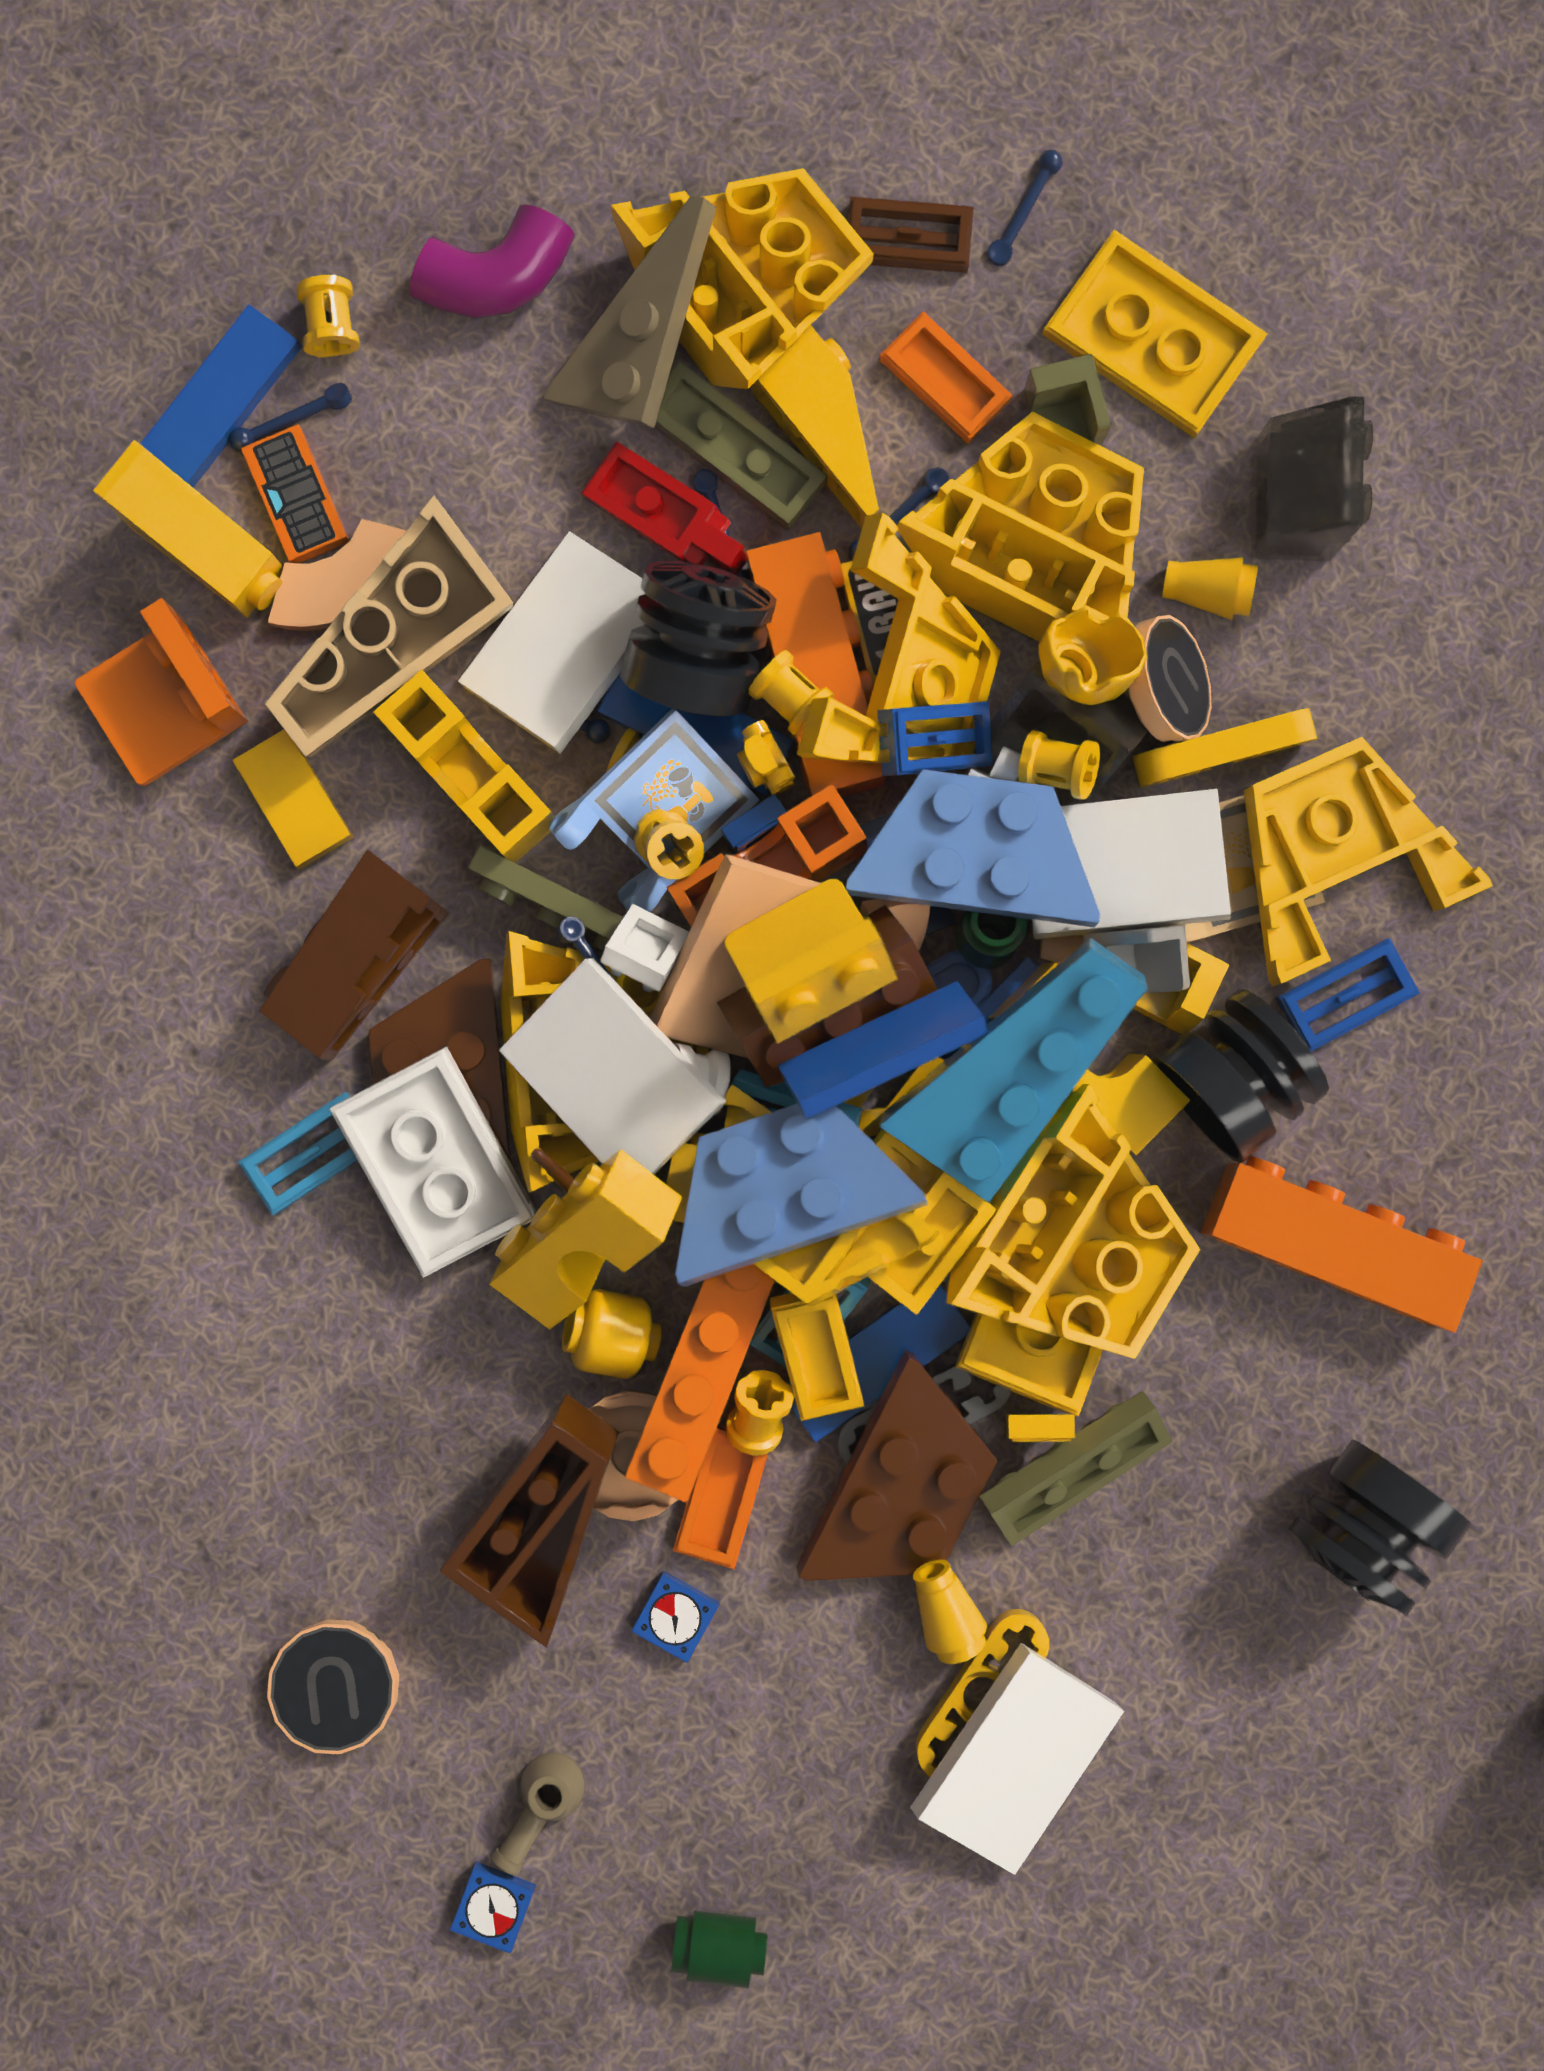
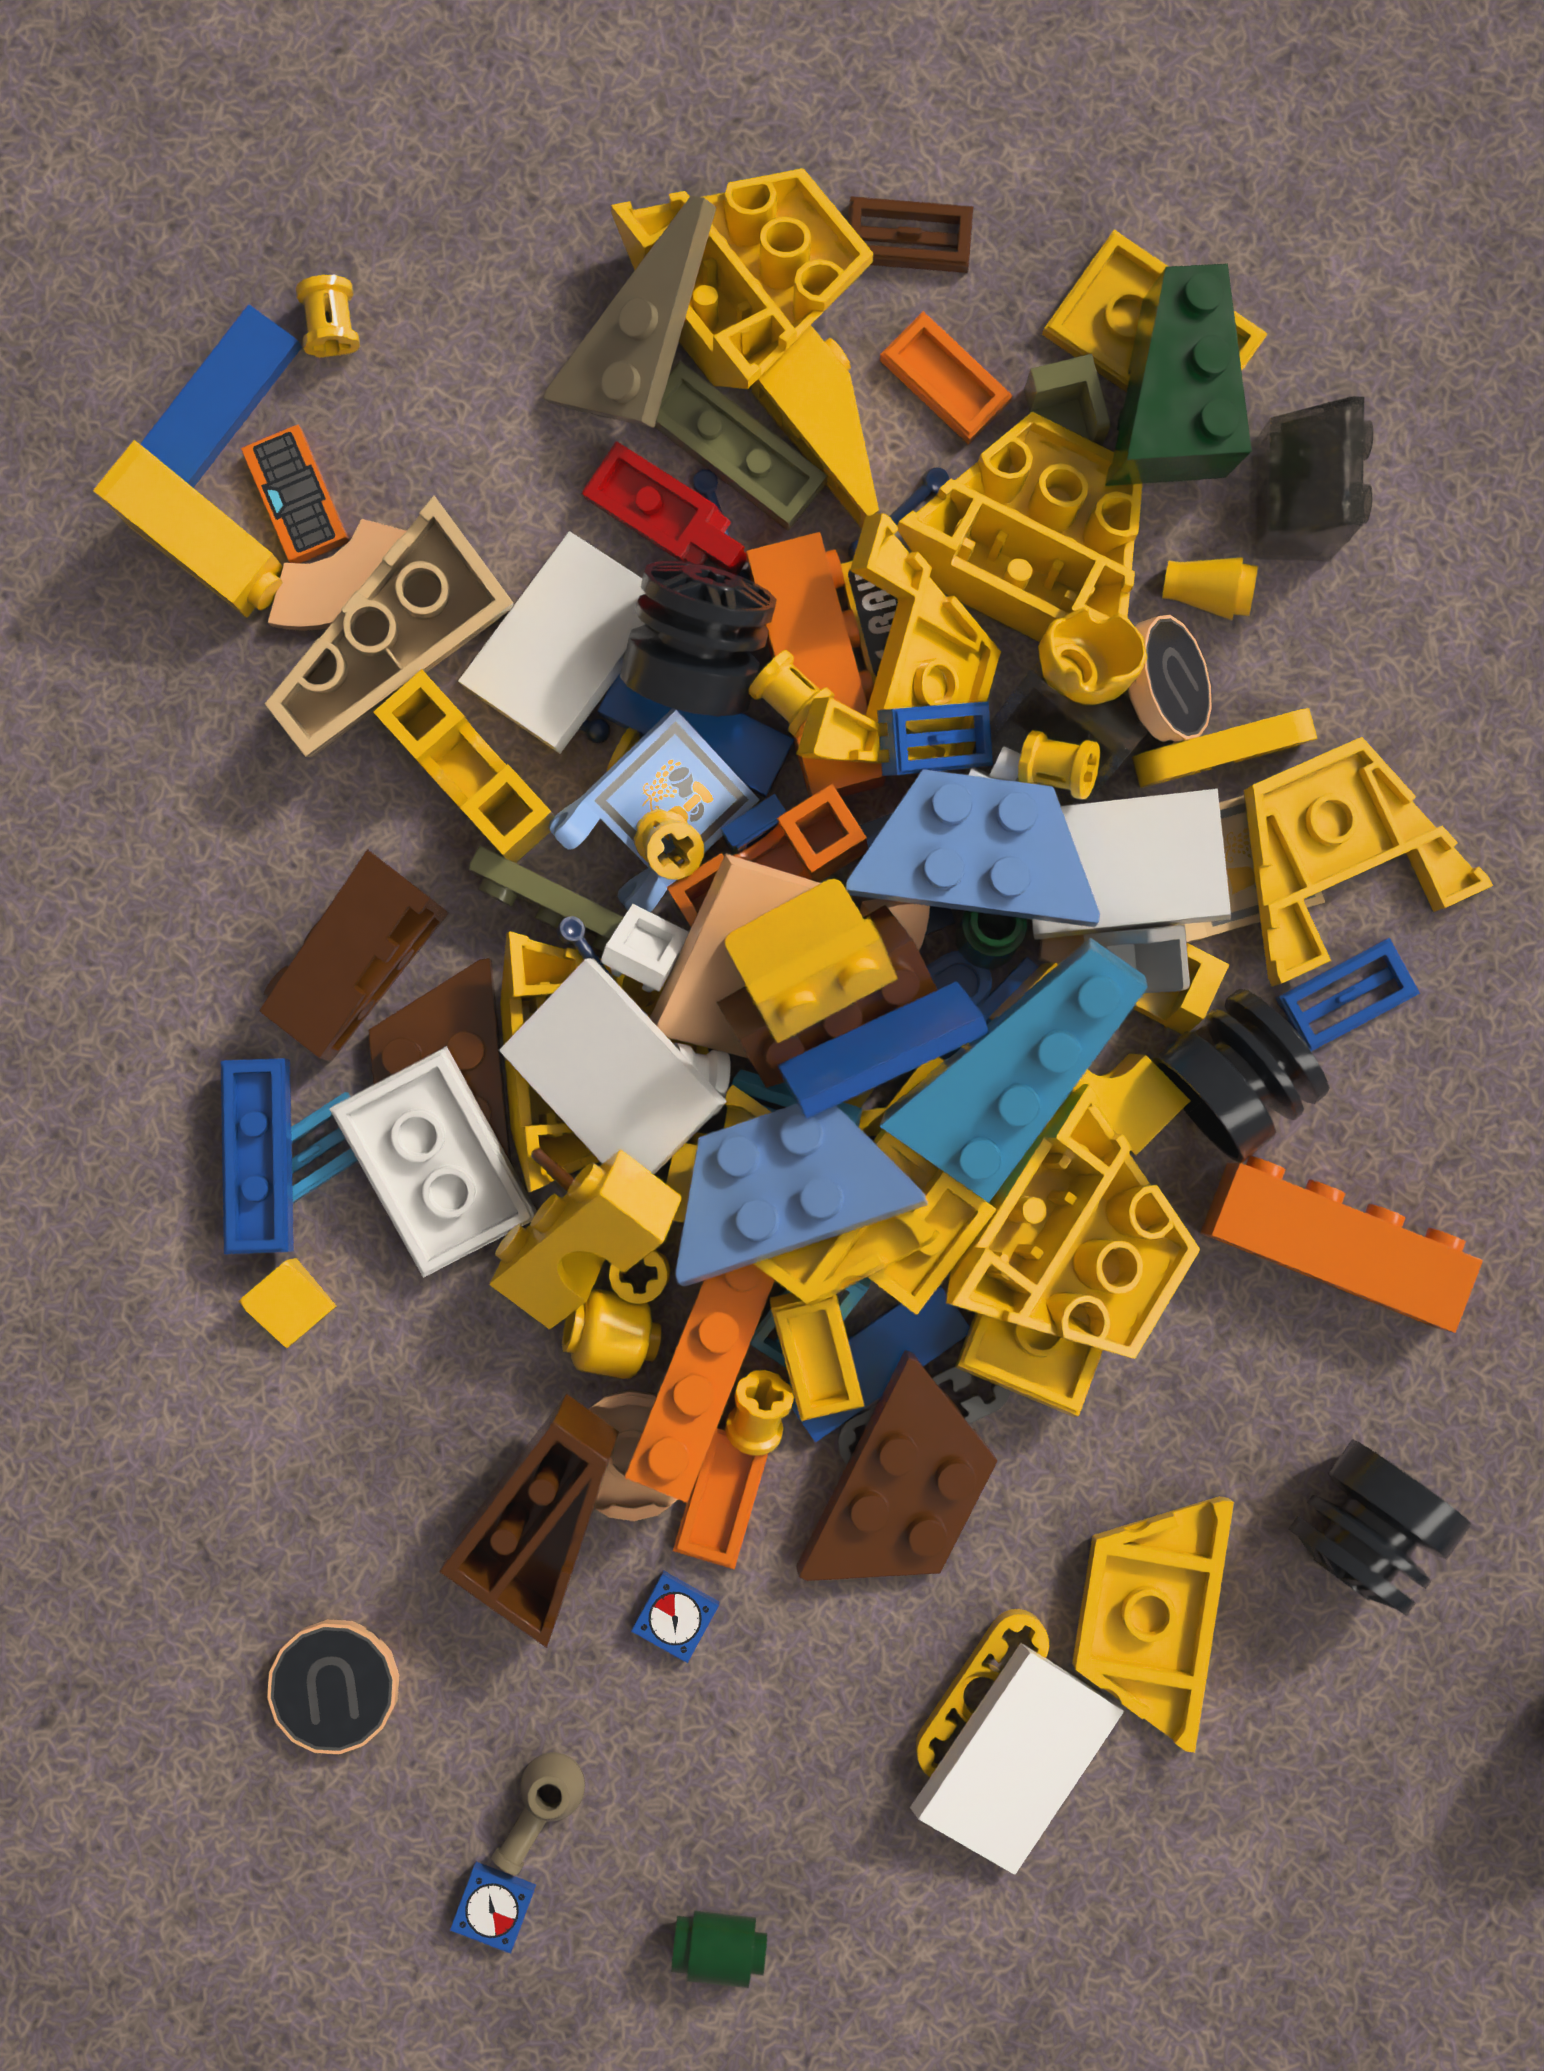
orange bracket [75,598,249,786] -> none
dark blue hinge [230,383,352,453] -> none
yellow tile [232,729,354,870] -> none
magenta cylinder [409,204,575,319] -> none
yellow piece [737,720,795,796] -> none
yellow cone [913,1560,987,1664] -> none
olive plate [980,1390,1173,1546] -> none
dark blue hinge [988,149,1063,266] -> none
yellow tile [1005,1414,1075,1442] -> none
none -> blue tile [221,1058,294,1254]
none -> yellow slope [238,1258,337,1348]
none -> yellow bush [609,1248,670,1304]
none -> yellow wing [1072,1496,1234,1753]
none -> dark green wedge [1105,263,1252,486]

